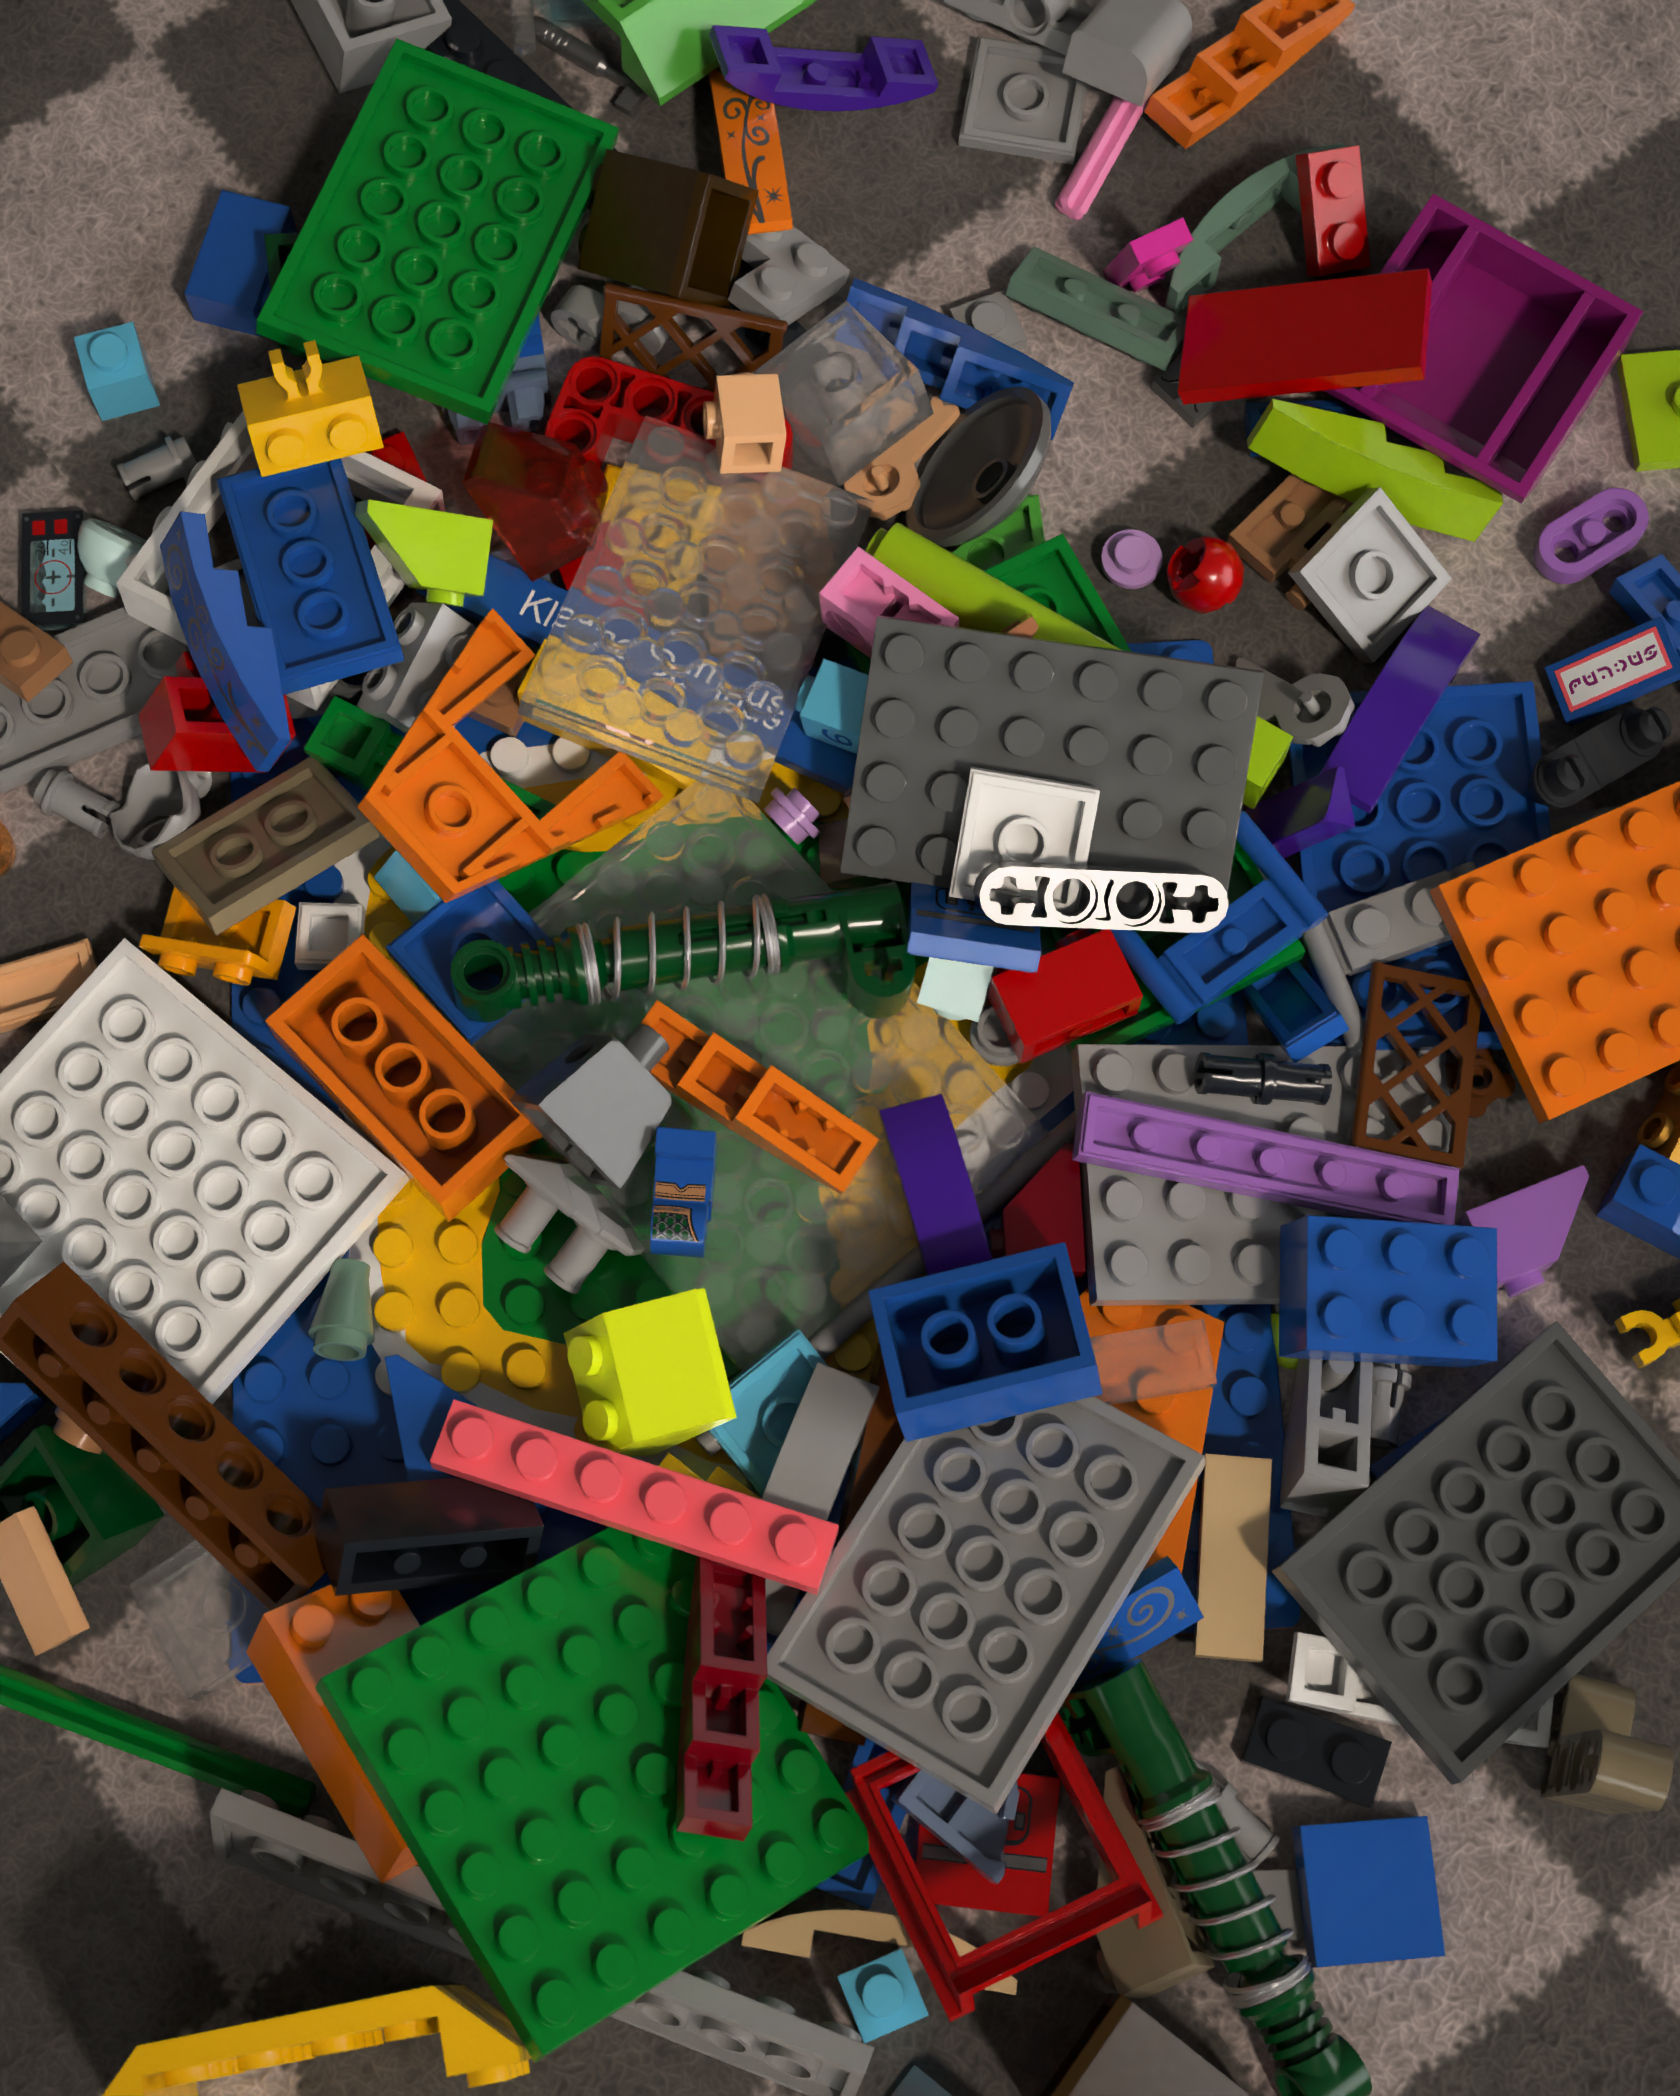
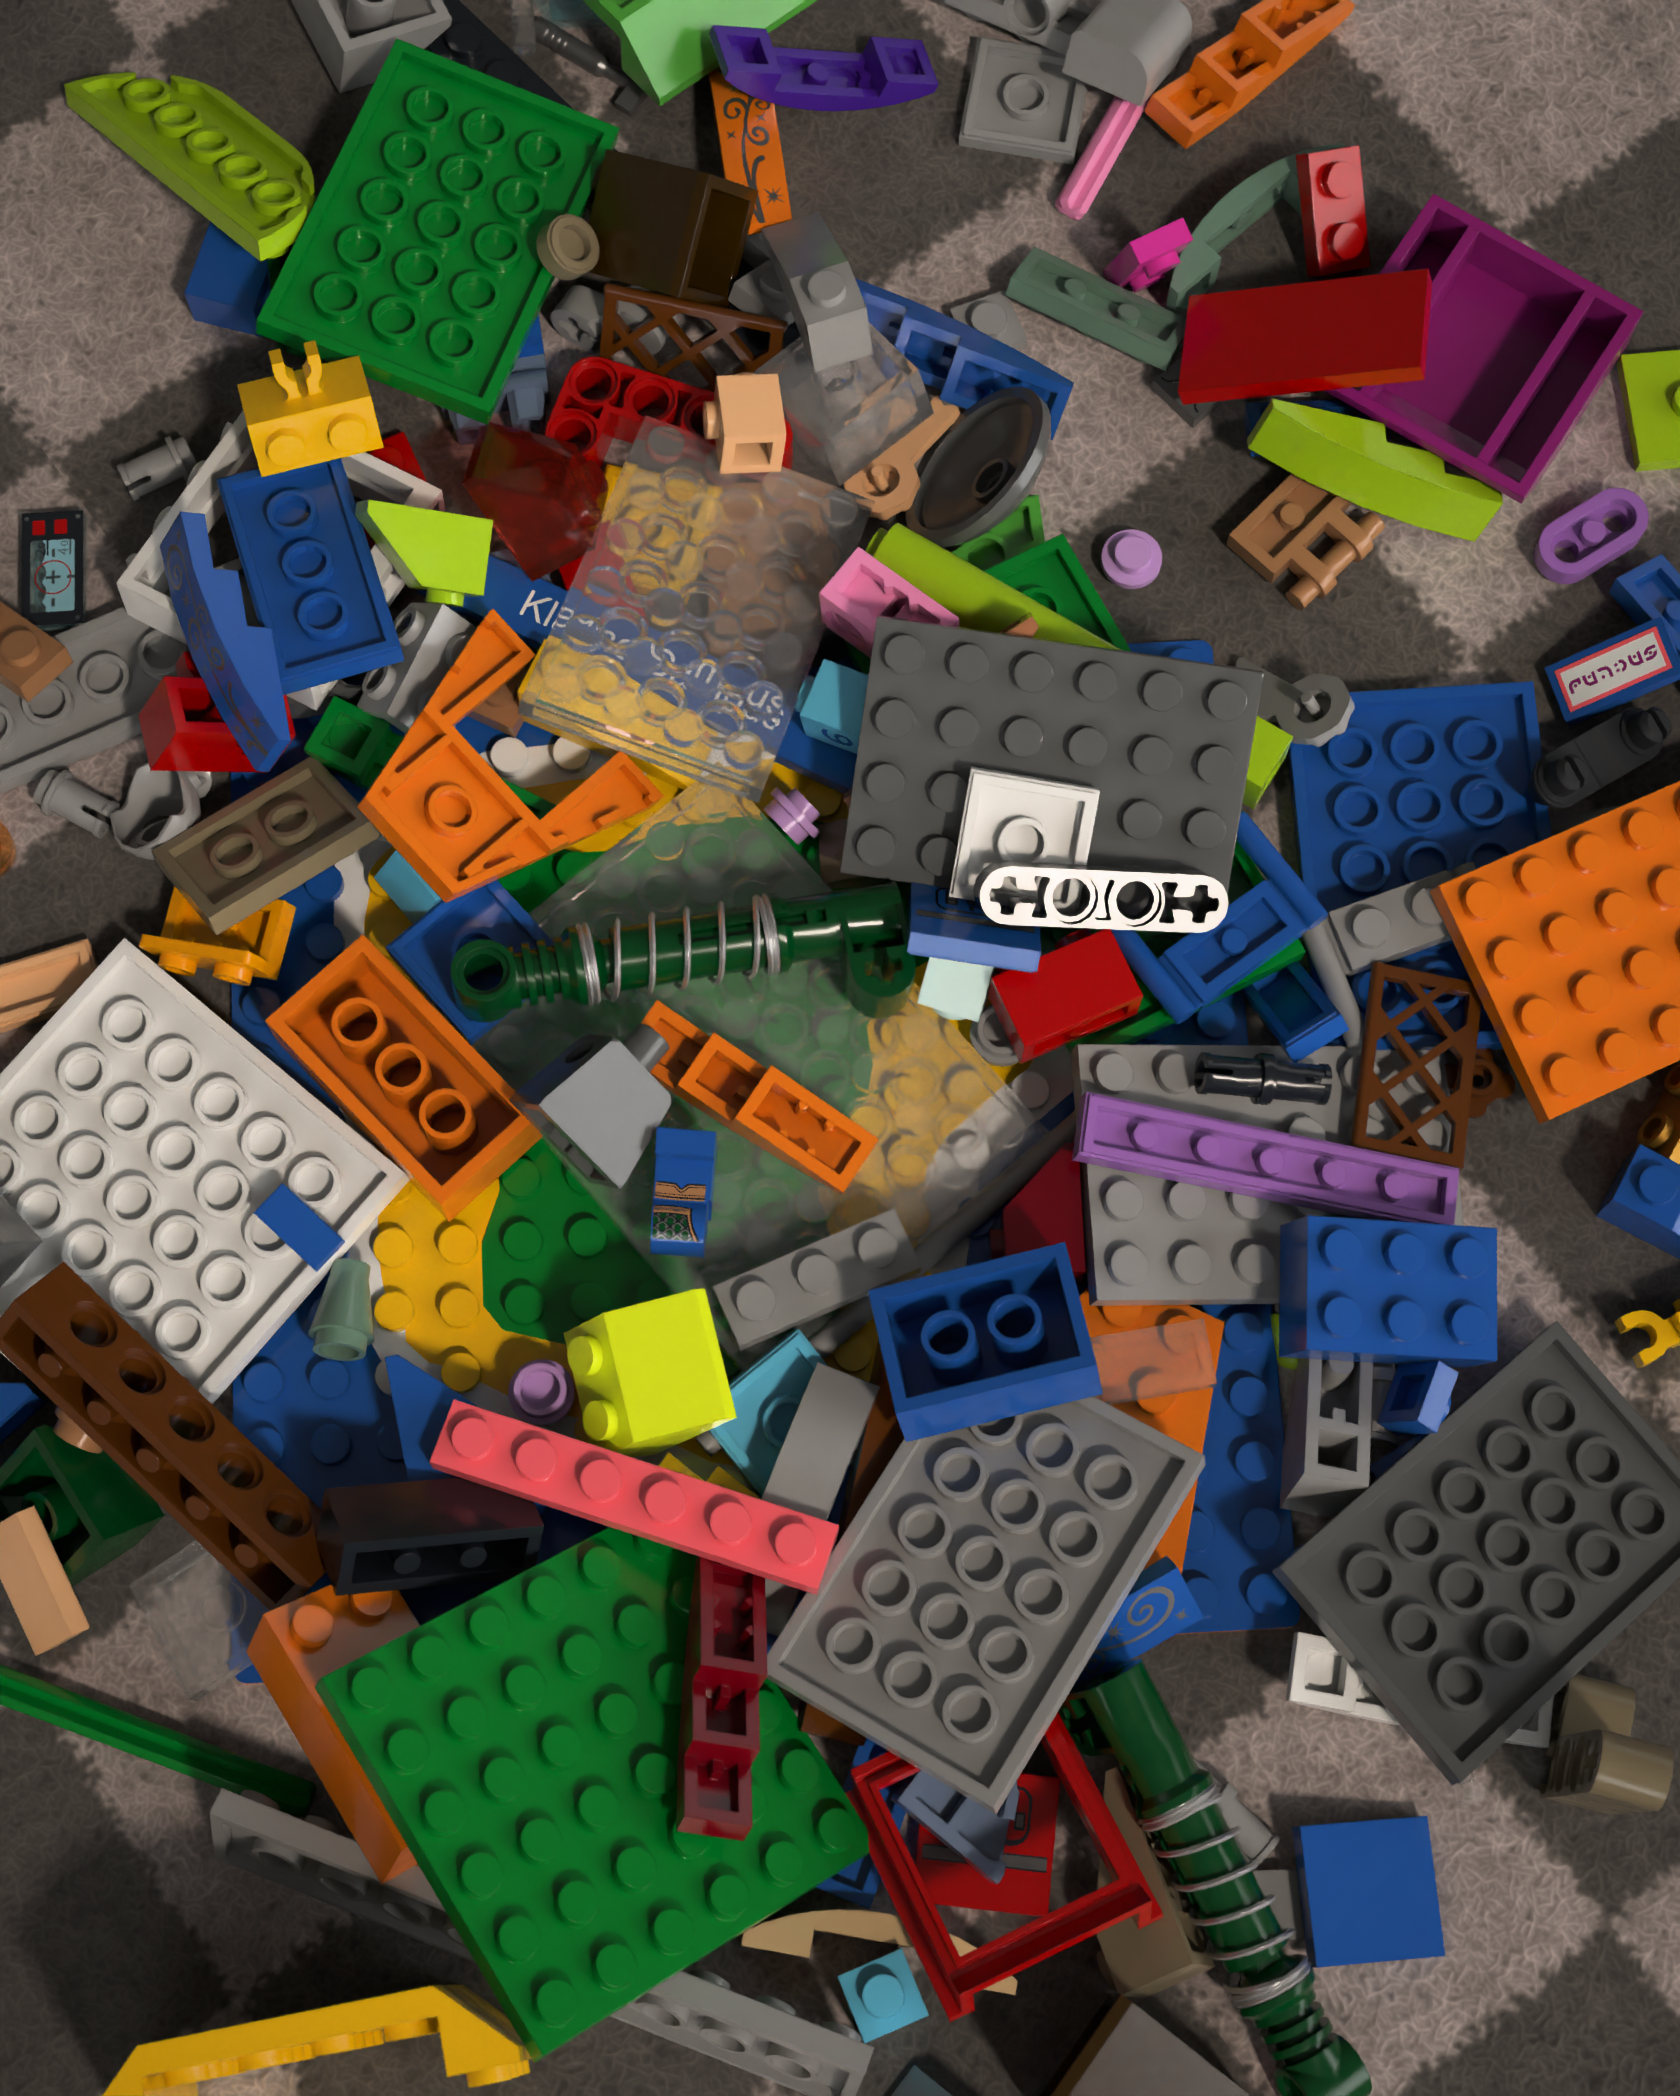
medium azure brick [74,321,160,421] -> none
light aqua brick [77,518,147,598] -> none
white tile [295,902,365,970] -> none
light grey connector [494,1153,645,1294] -> none
dark purple slope [878,1094,992,1276] -> none
red piece [1167,535,1244,614] -> none
tan tile [1193,1454,1272,1662] -> none
black plate [1241,1696,1392,1808] -> none
slope [1242,766,1355,868] -> none
light grey plate [1288,487,1452,663] -> none
dark purple slope [1319,605,1481,814] -> none
medium lavender slope [1459,1165,1589,1298] -> none
none -> lime plate [64,72,316,262]
none -> blue piece [254,1183,345,1272]
none -> lavender plate [508,1359,575,1426]
none -> dark tan tile [536,214,600,280]
none -> light grey plate [713,1208,921,1351]
none -> light grey slope [761,212,873,372]
none -> blue plate [1377,1361,1459,1435]

